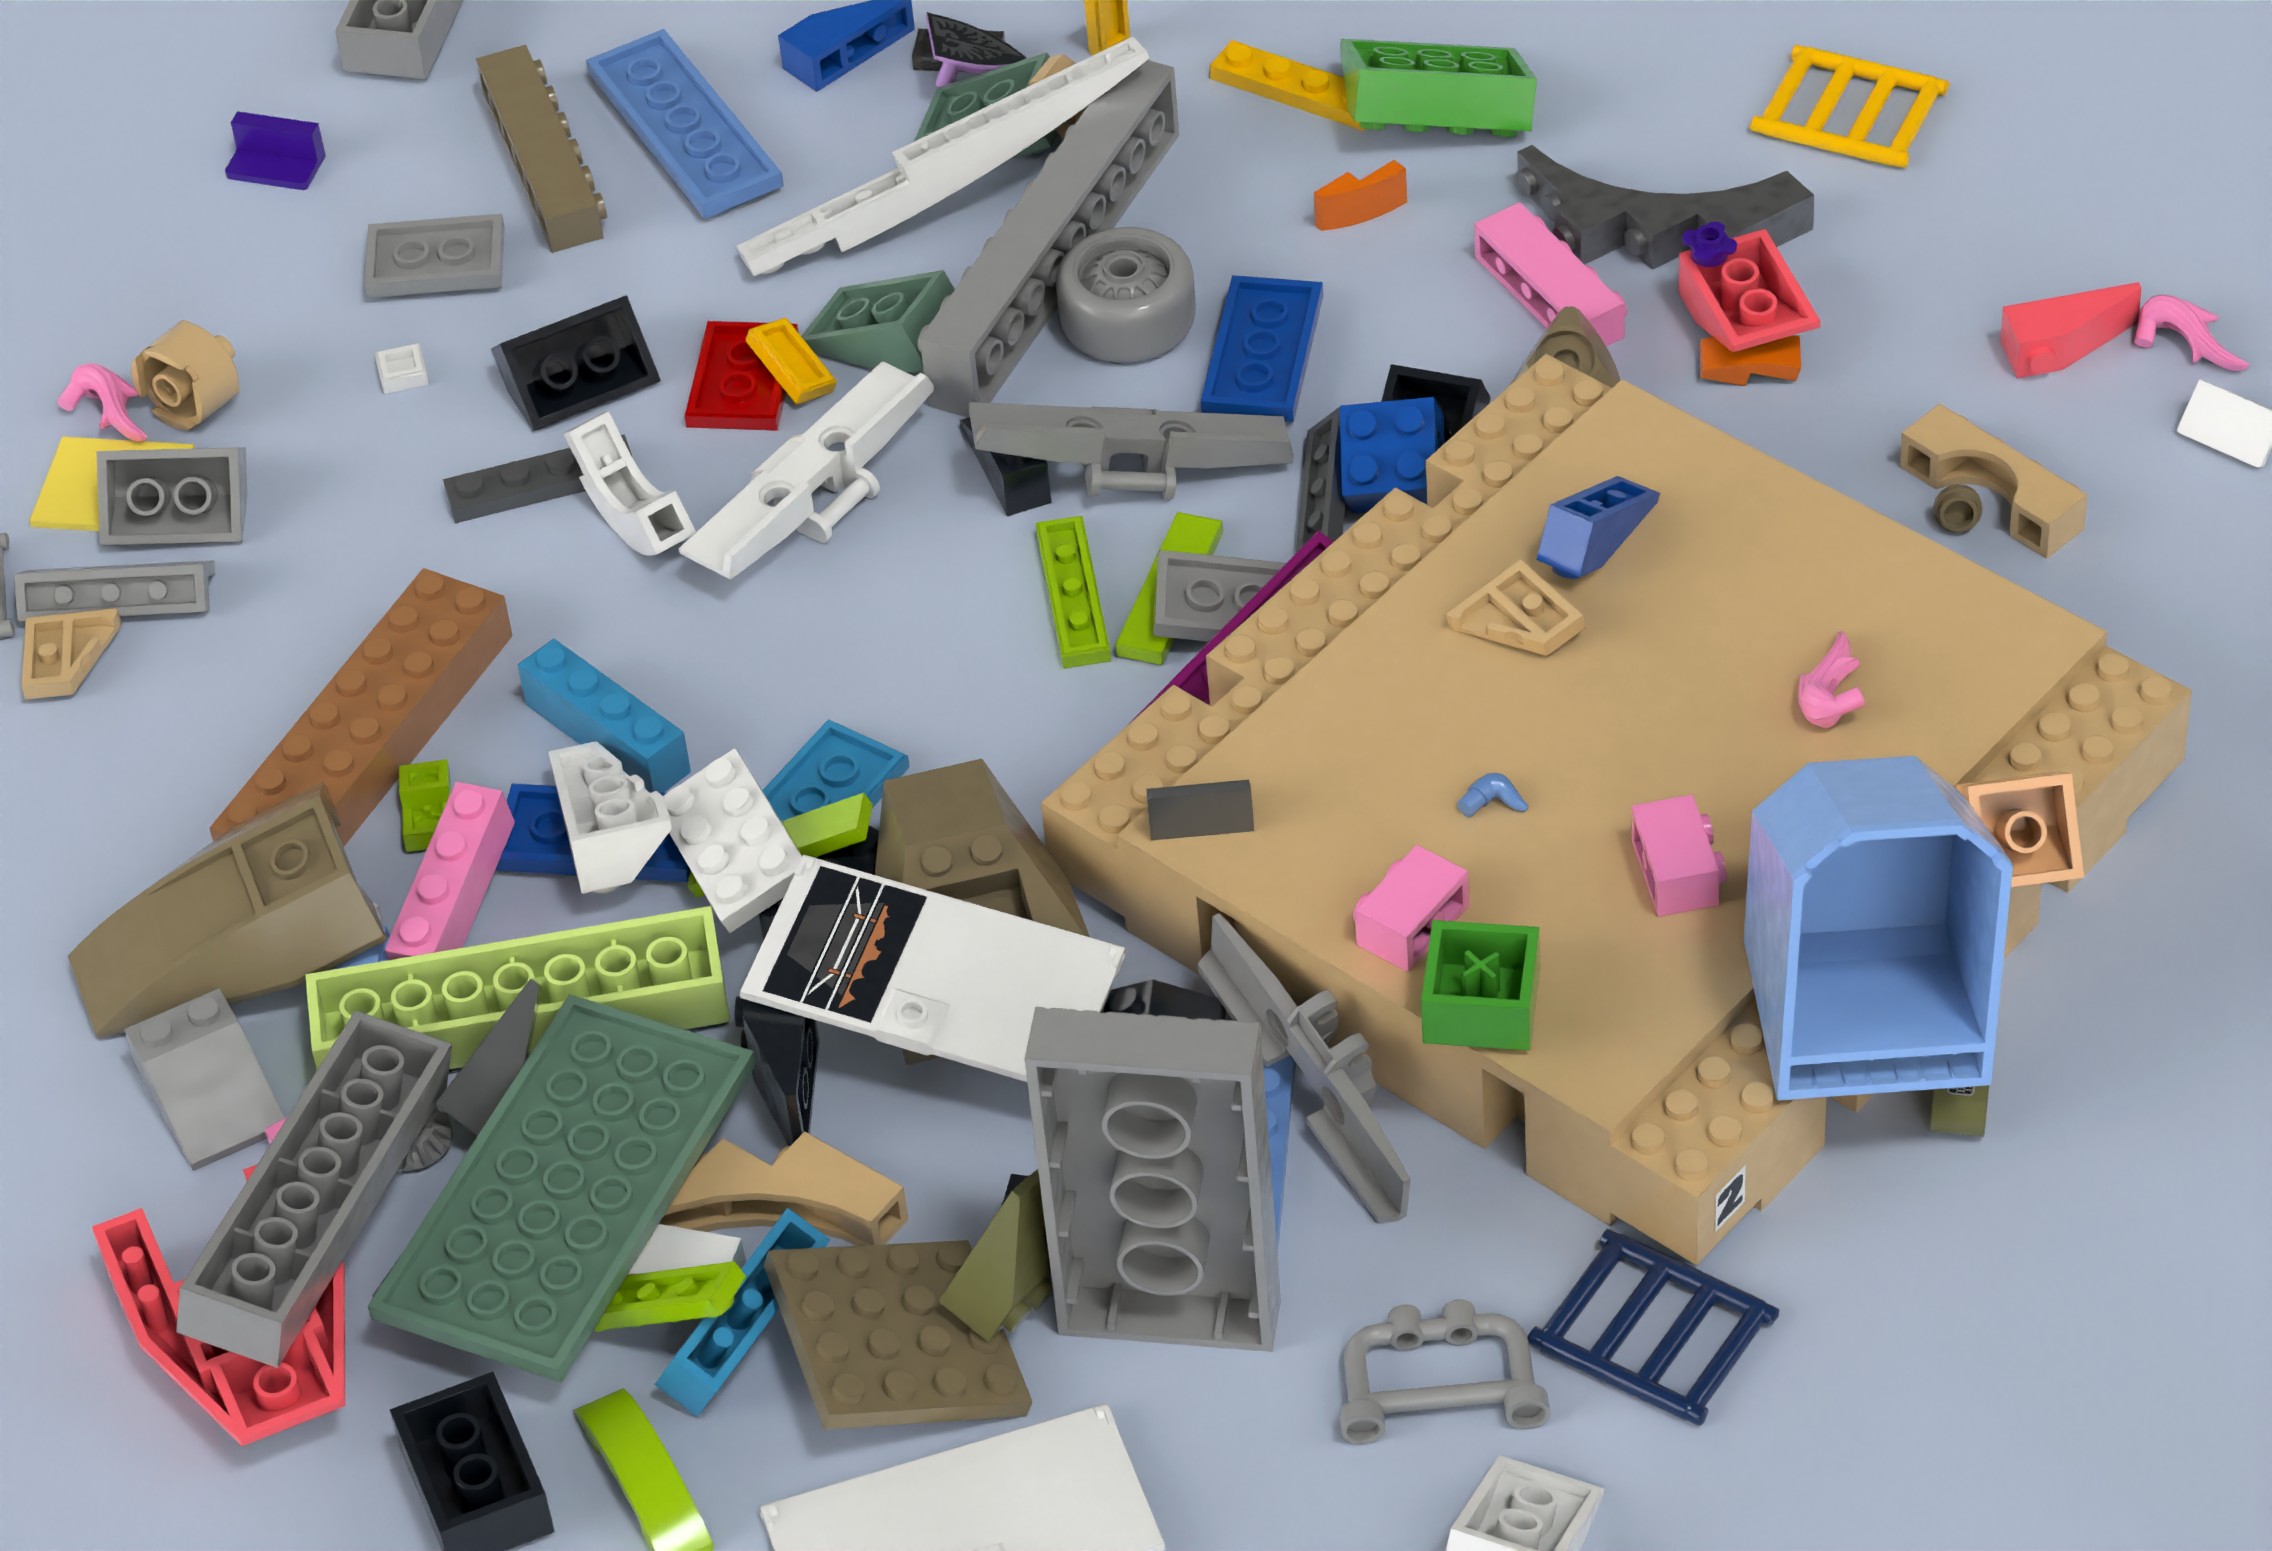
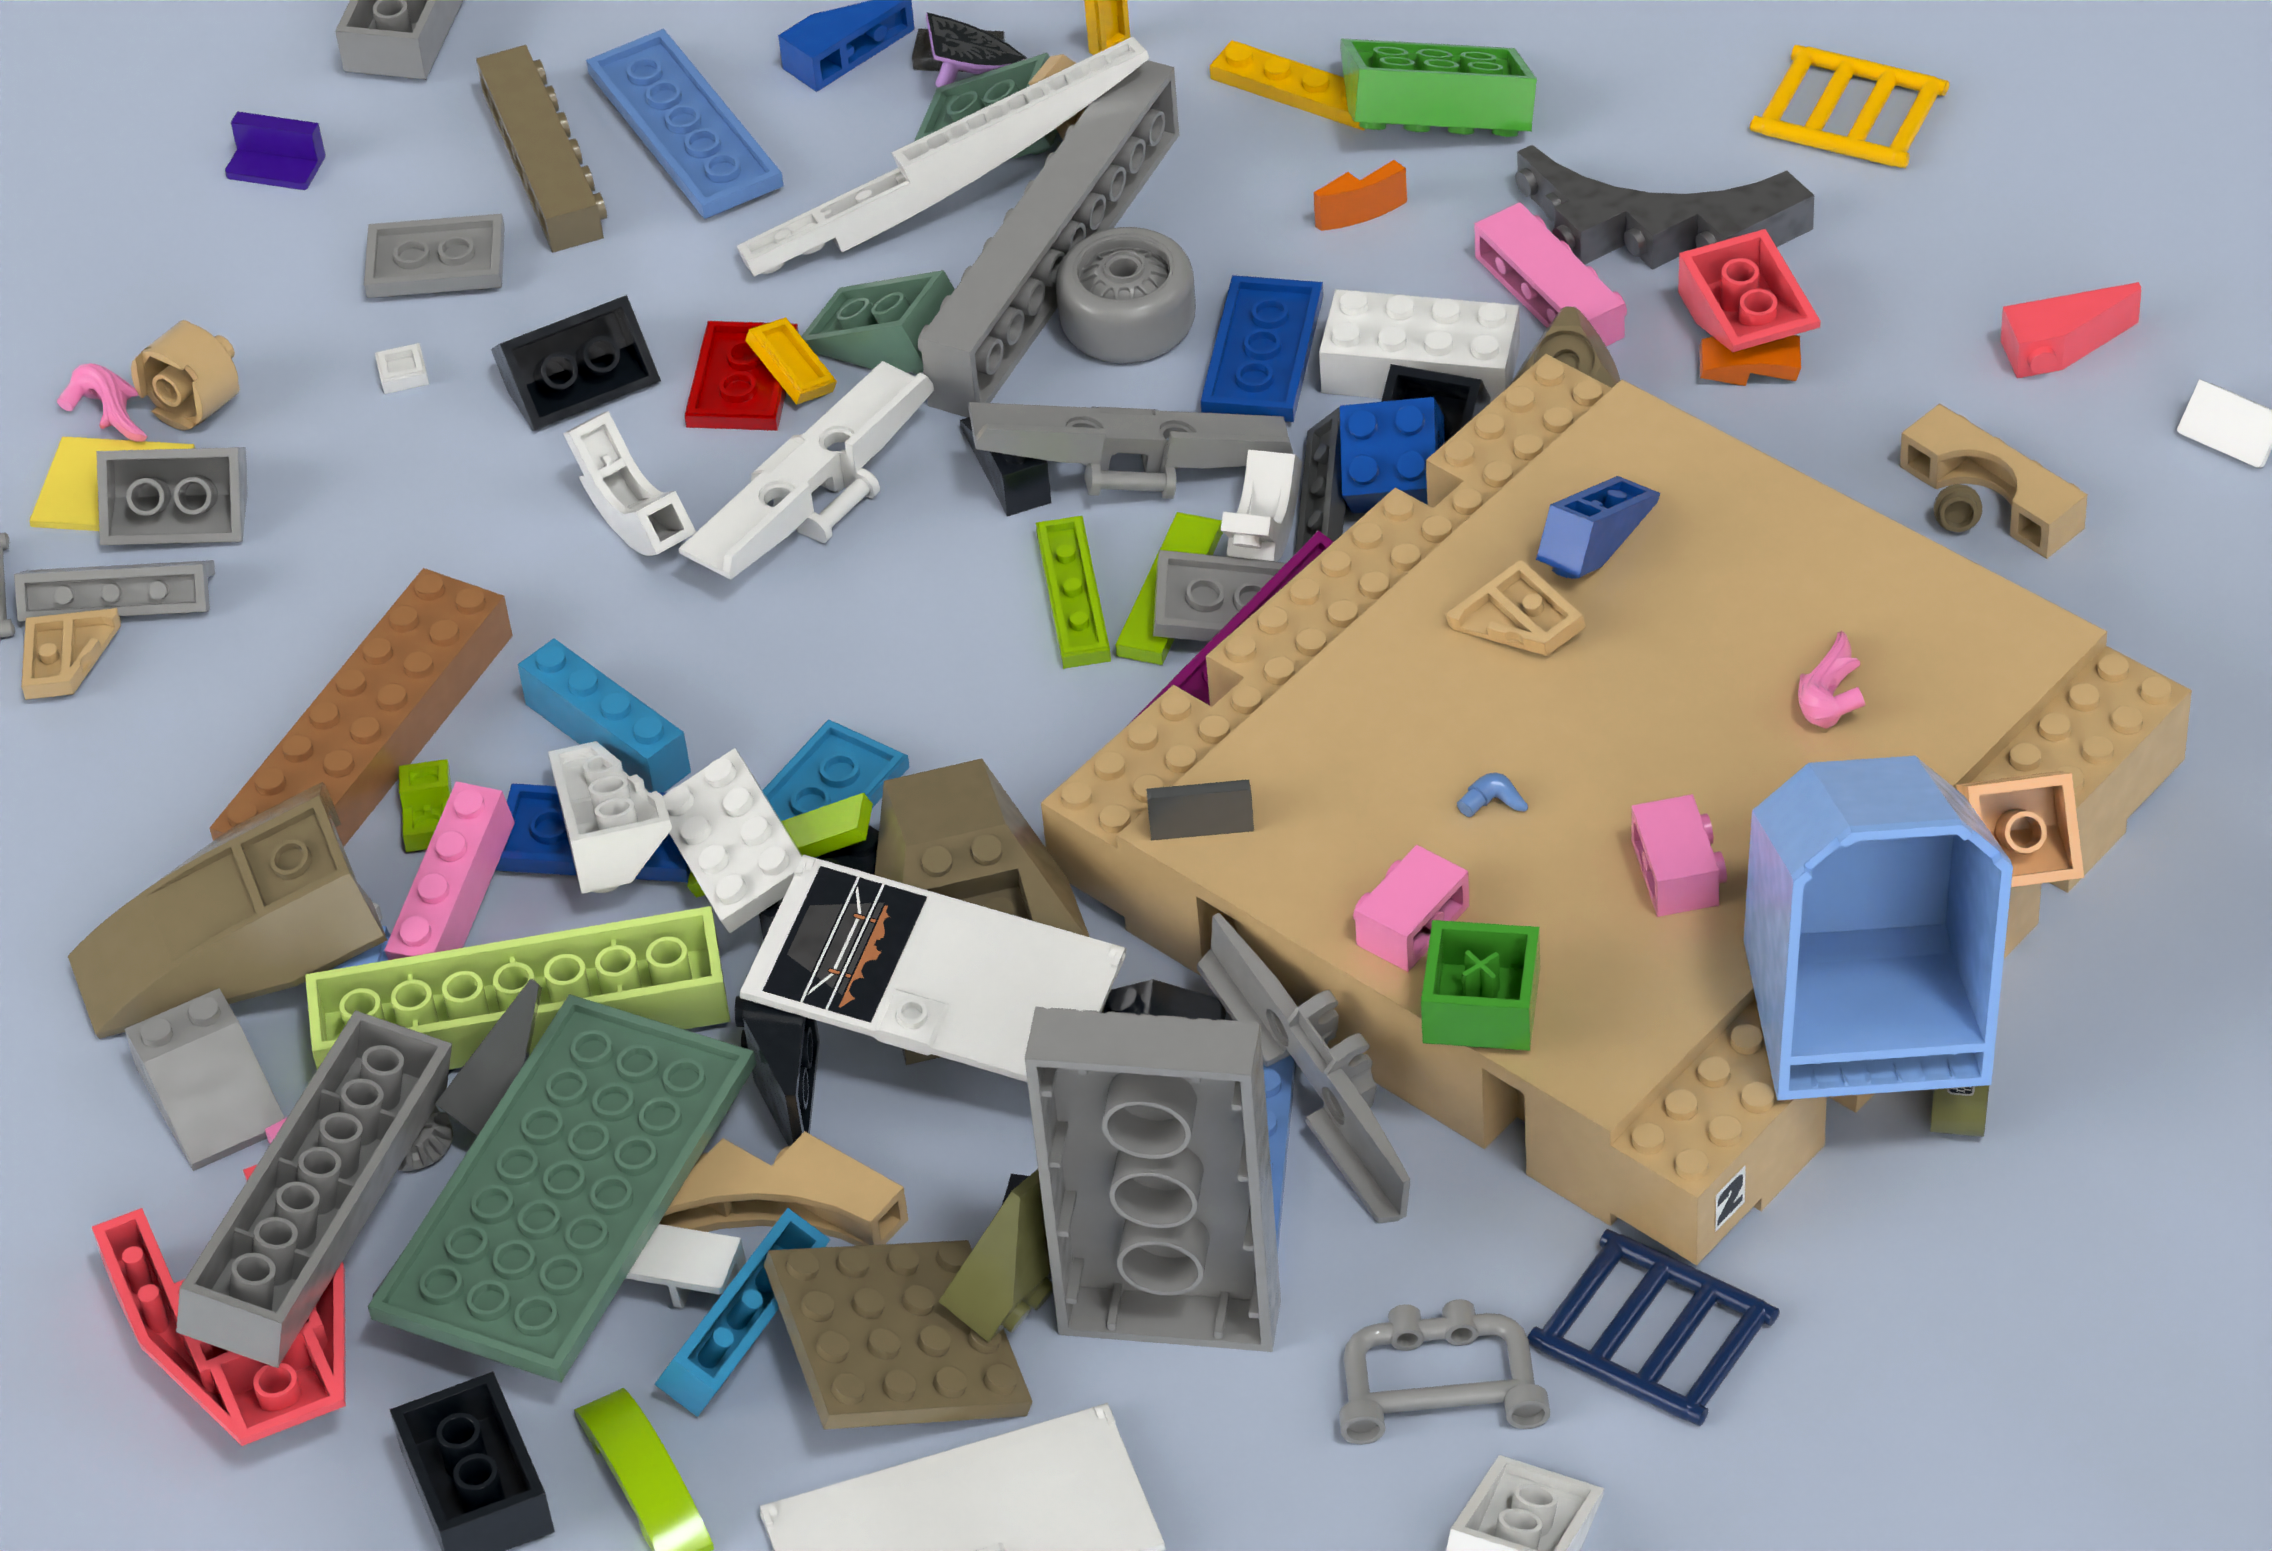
dark grey plate [443,434,633,524] -> none
lime plate [593,1261,747,1332] -> none
dark purple plate [1682,222,1737,267] -> none
bright pink piece [2134,294,2250,371] -> none
none -> white arch [1221,450,1302,562]
none -> white brick [1319,289,1520,403]

